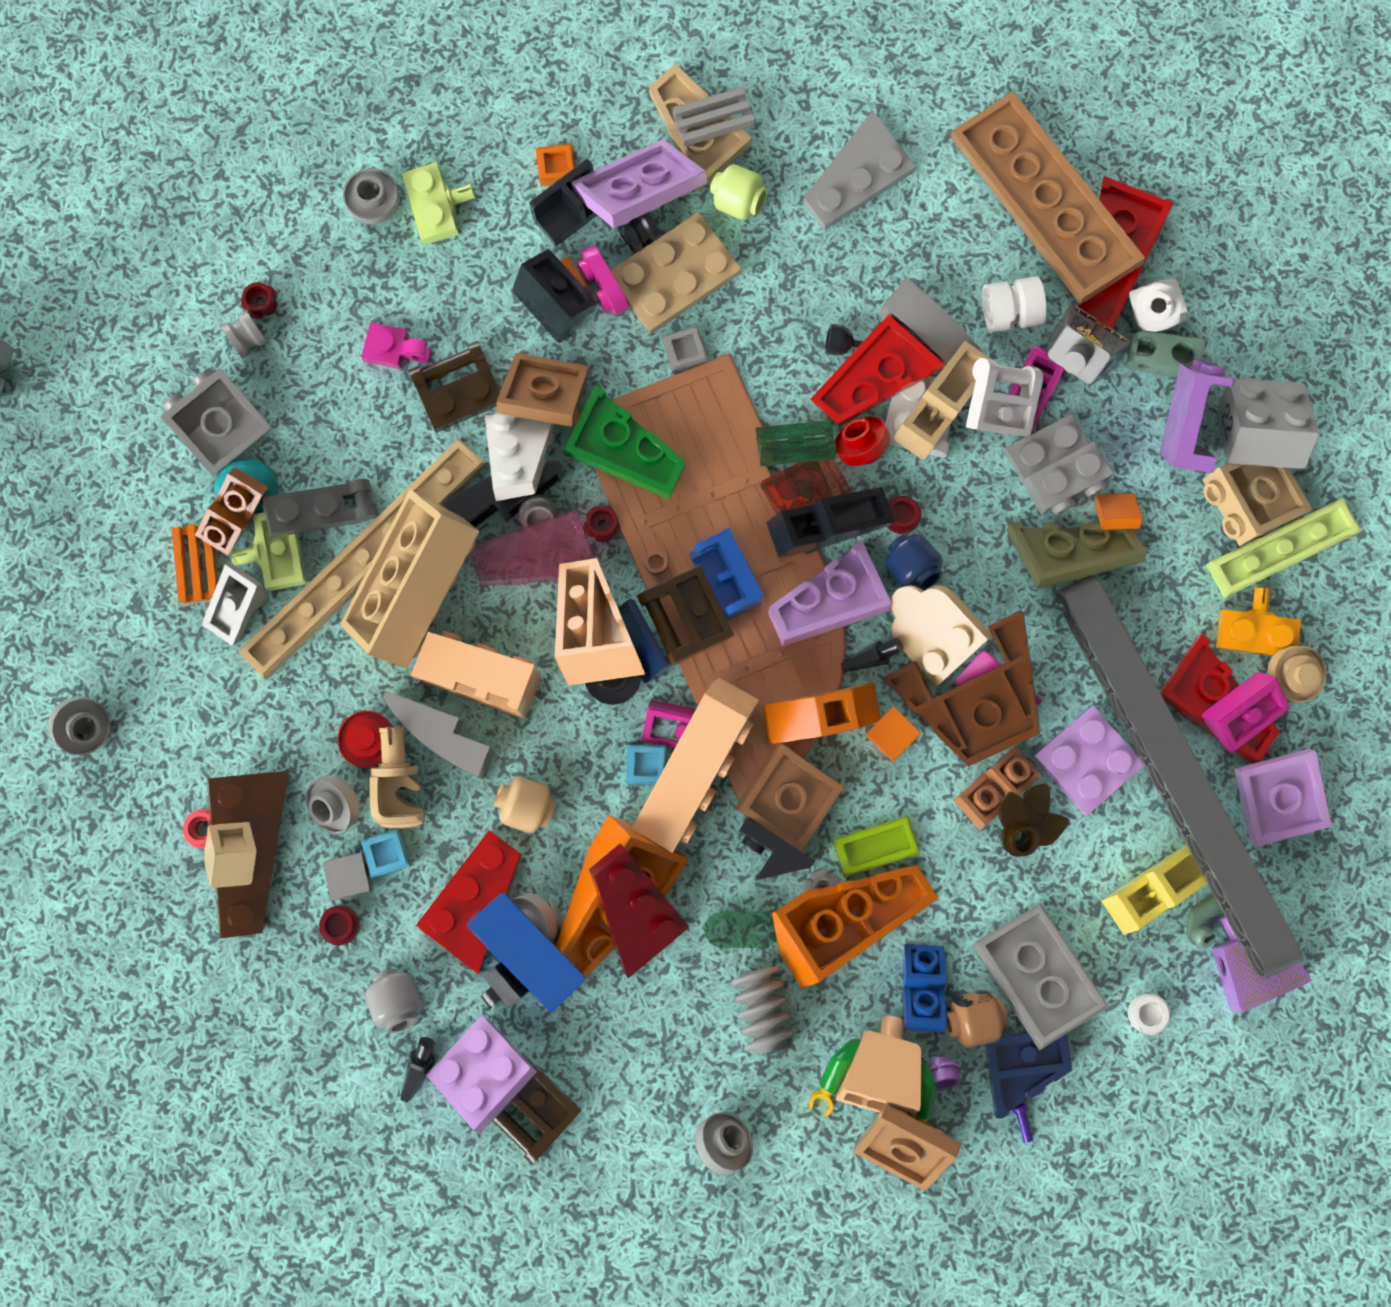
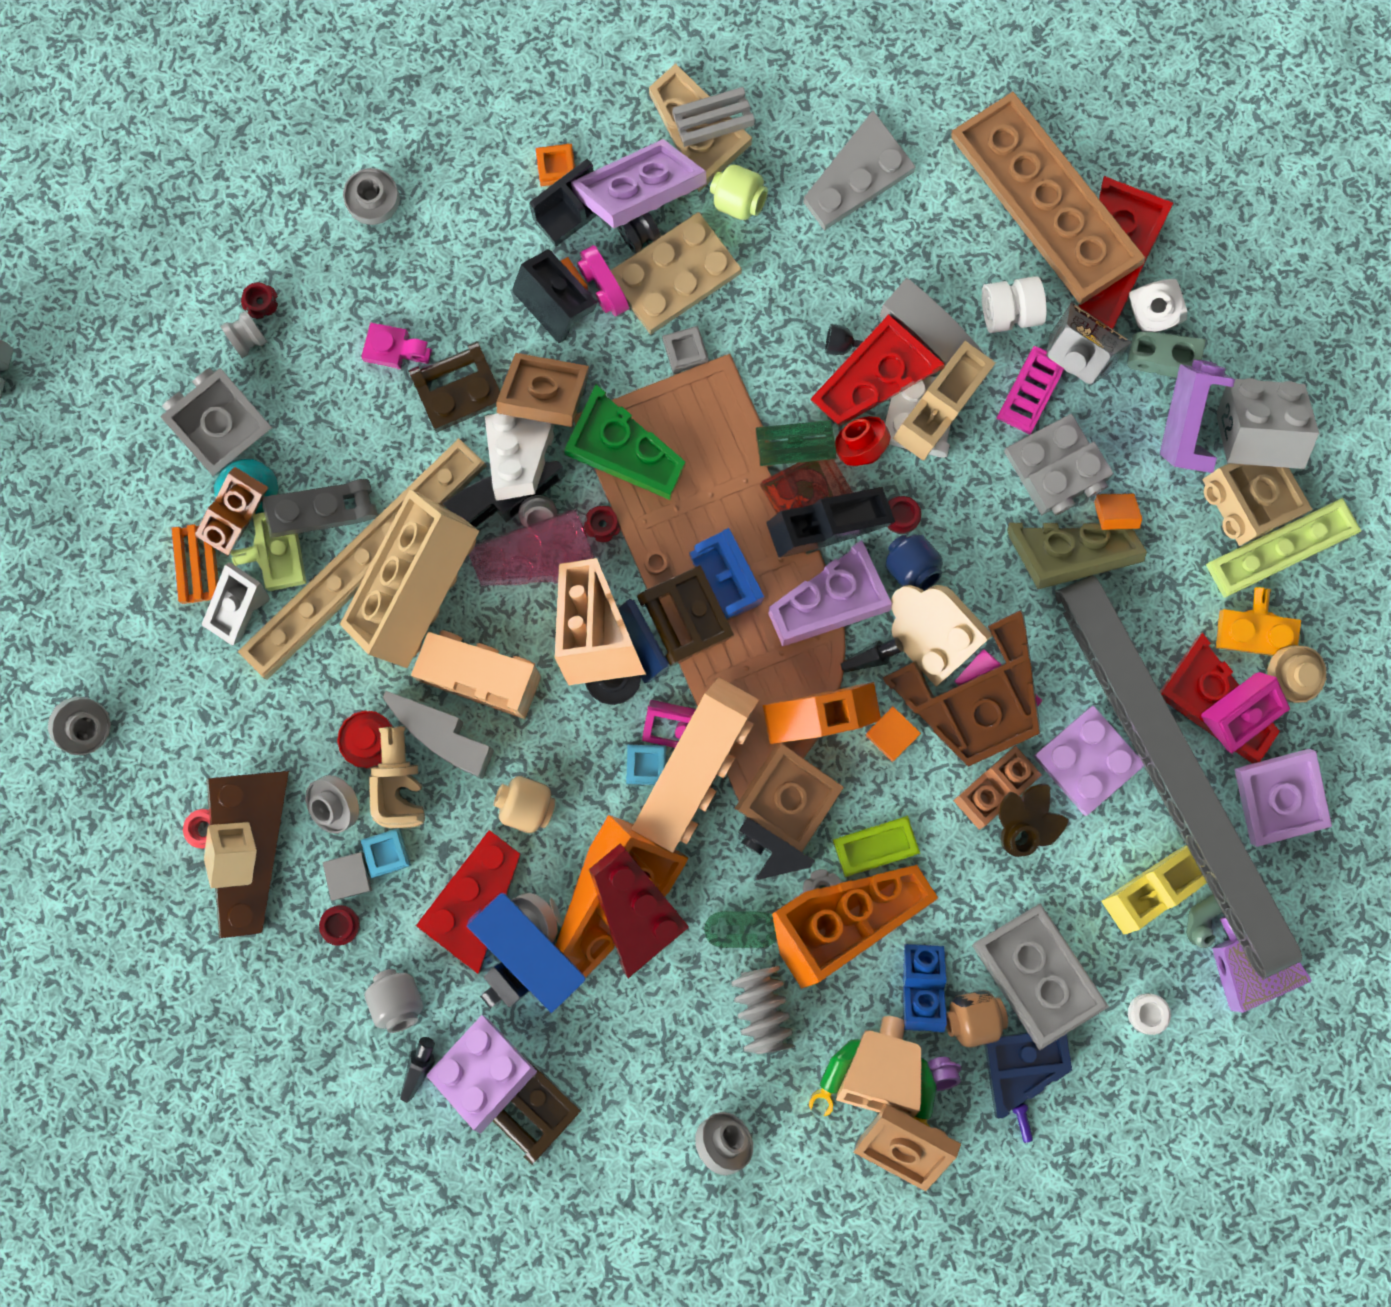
yellowish green plate [402,162,476,245] -> none
white plate [966,358,1043,437] -> none

